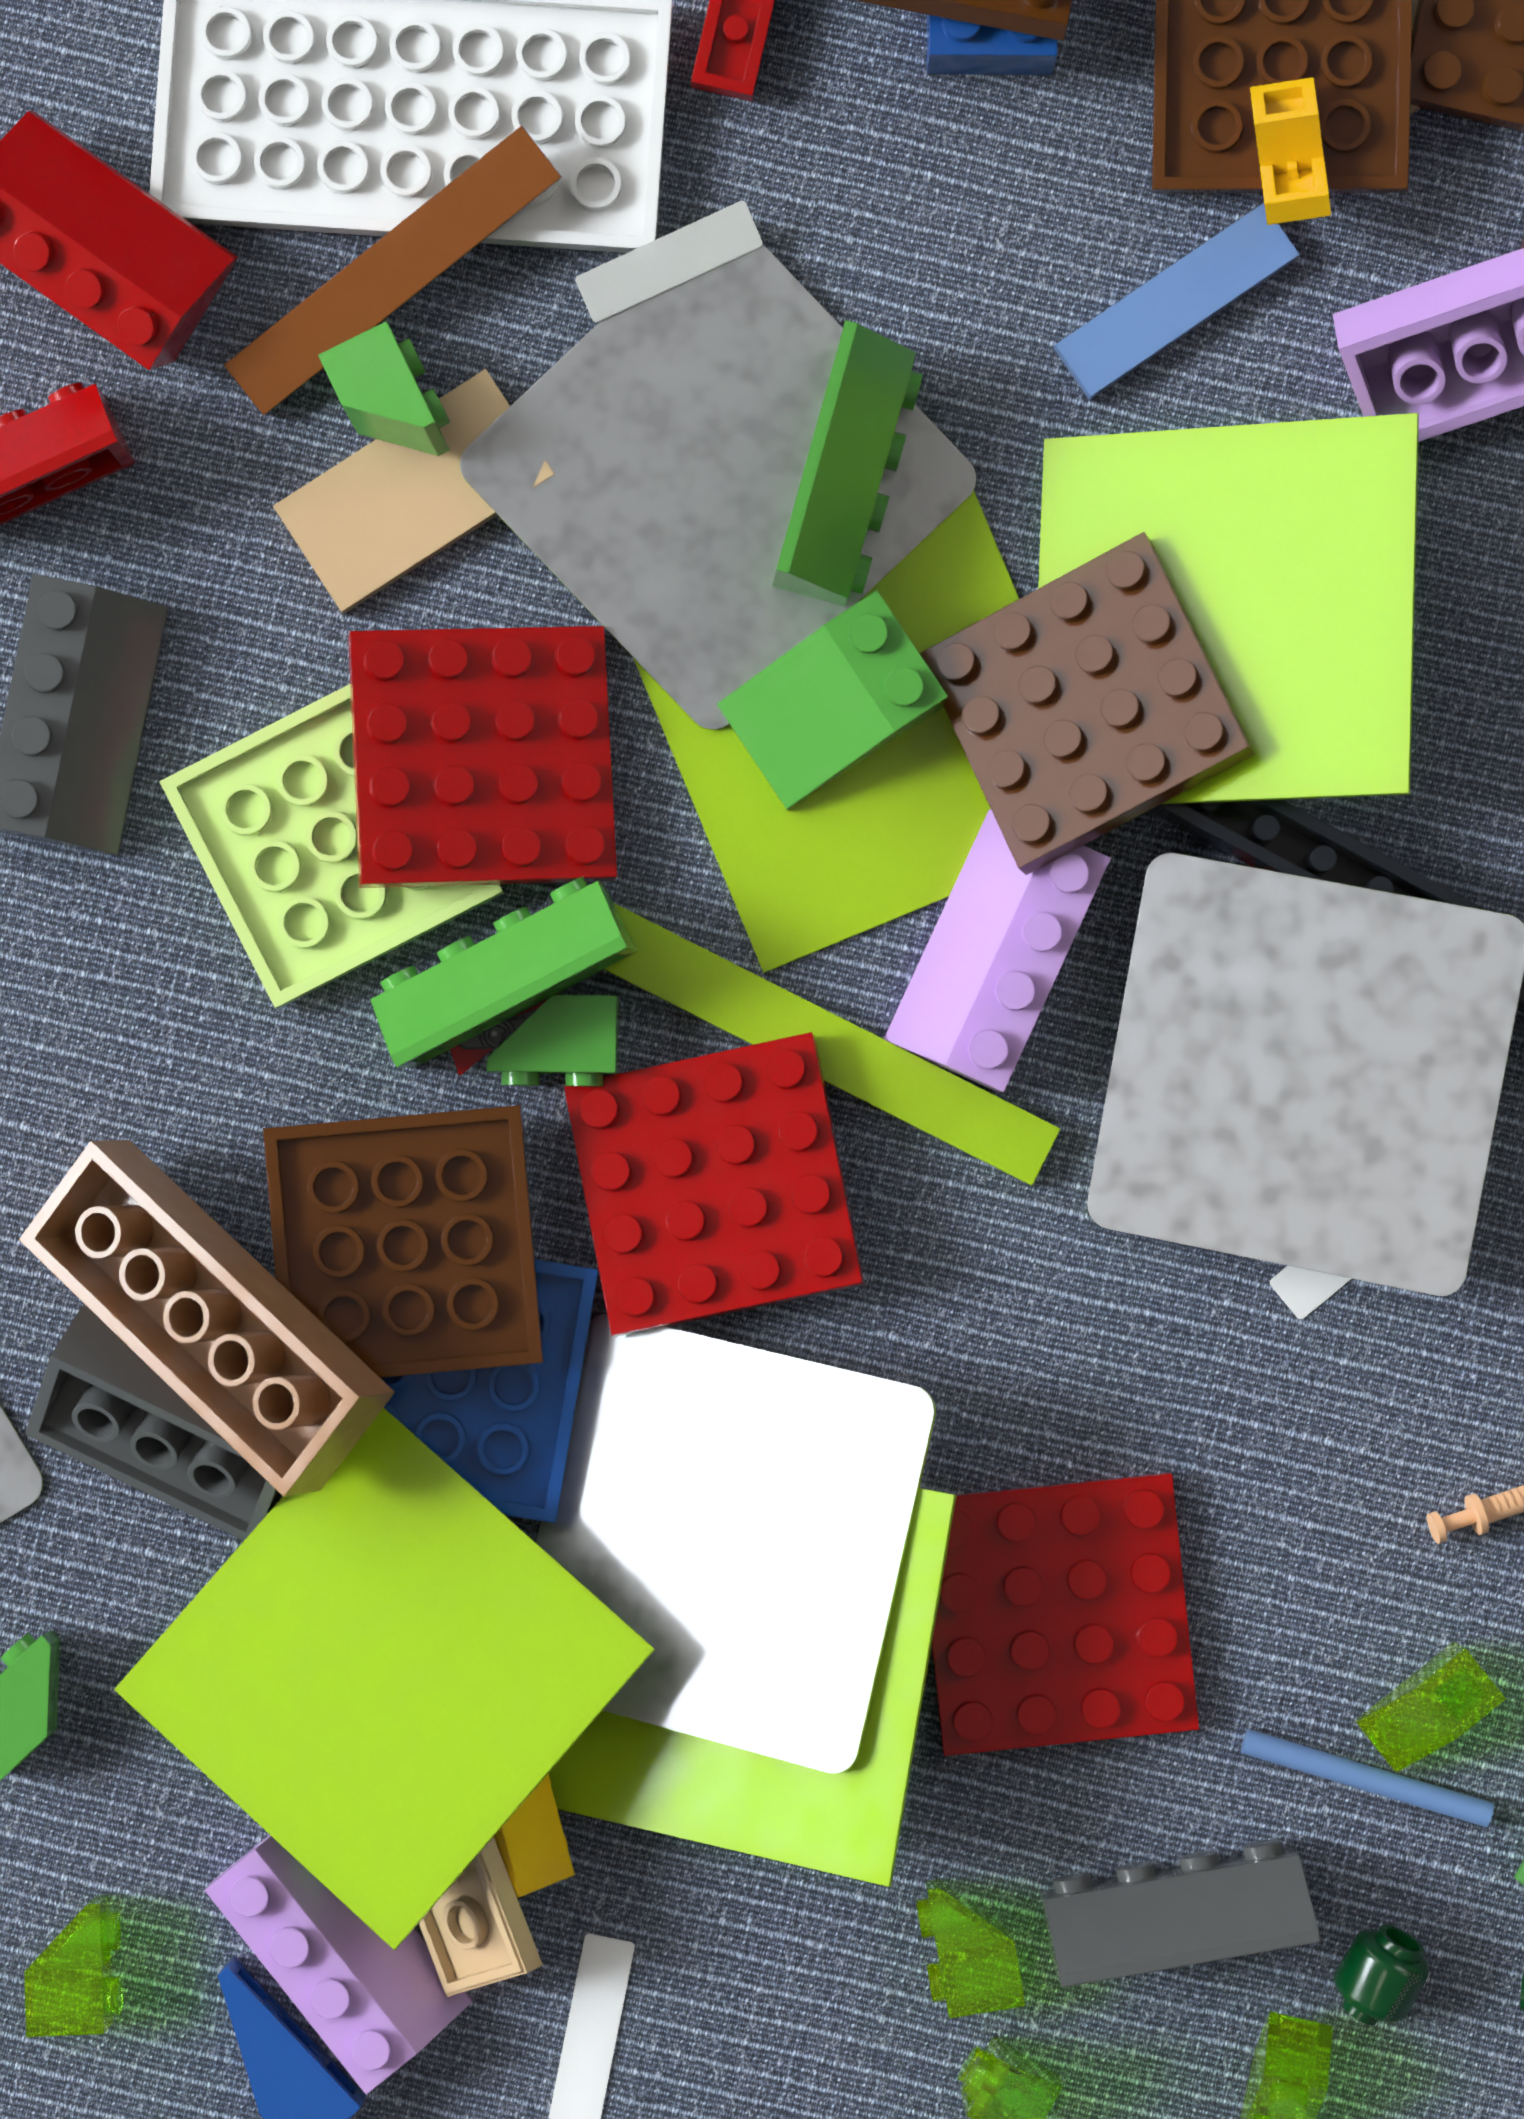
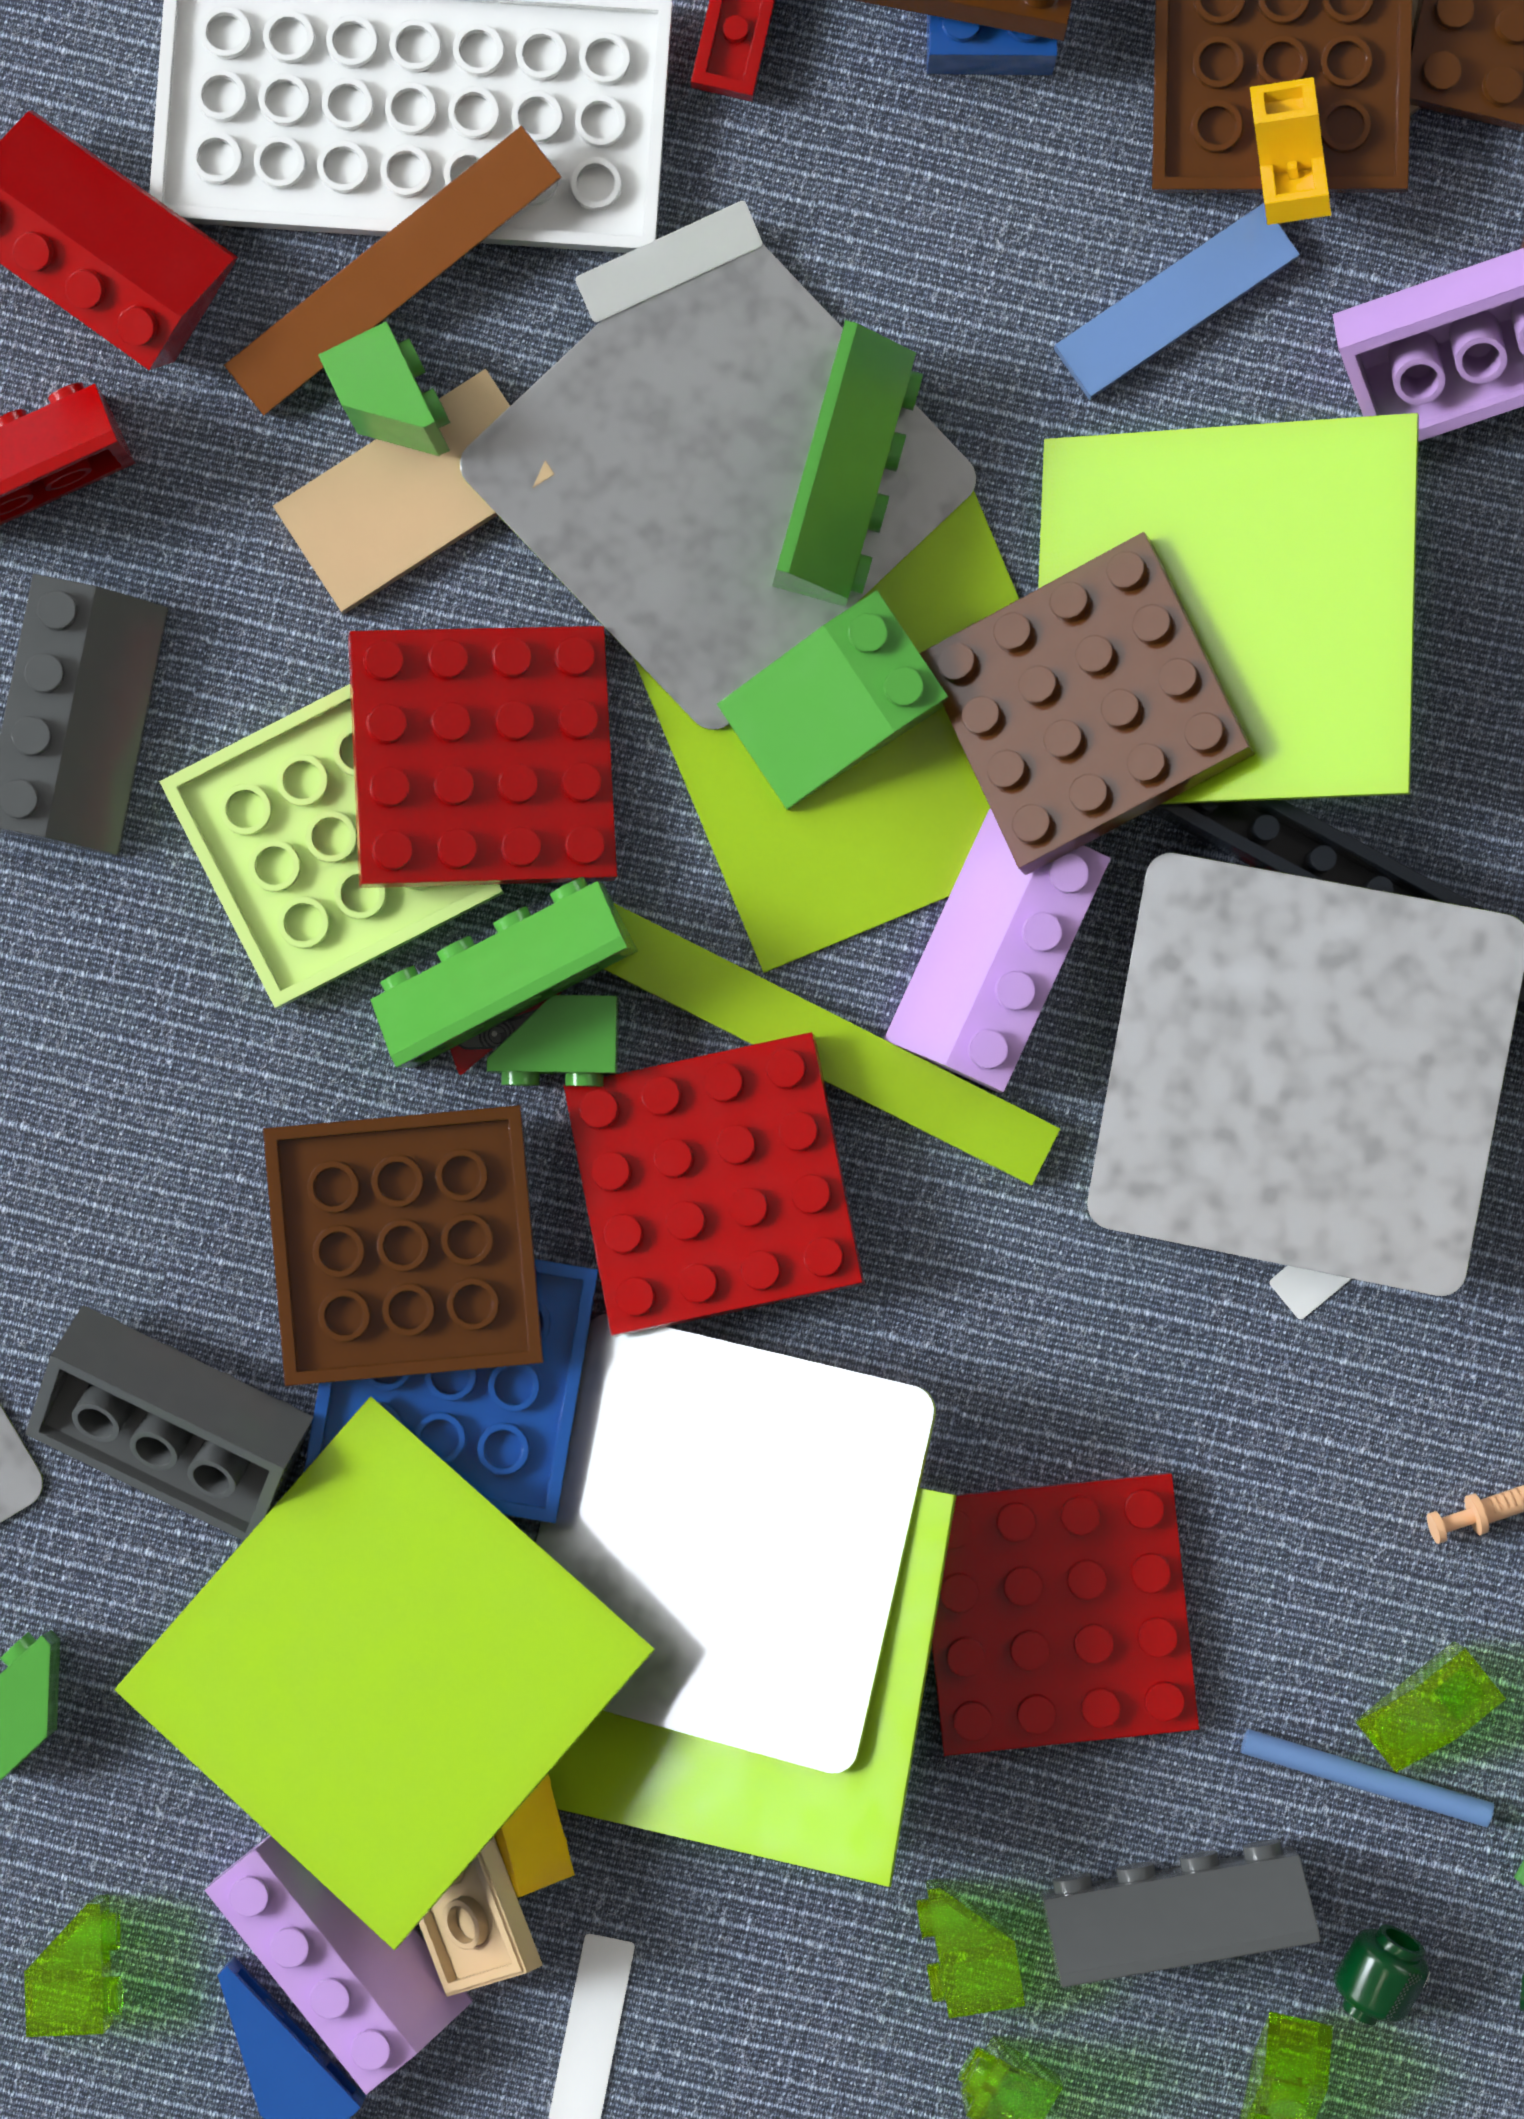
medium nougat brick [19,1140,395,1497] -> none

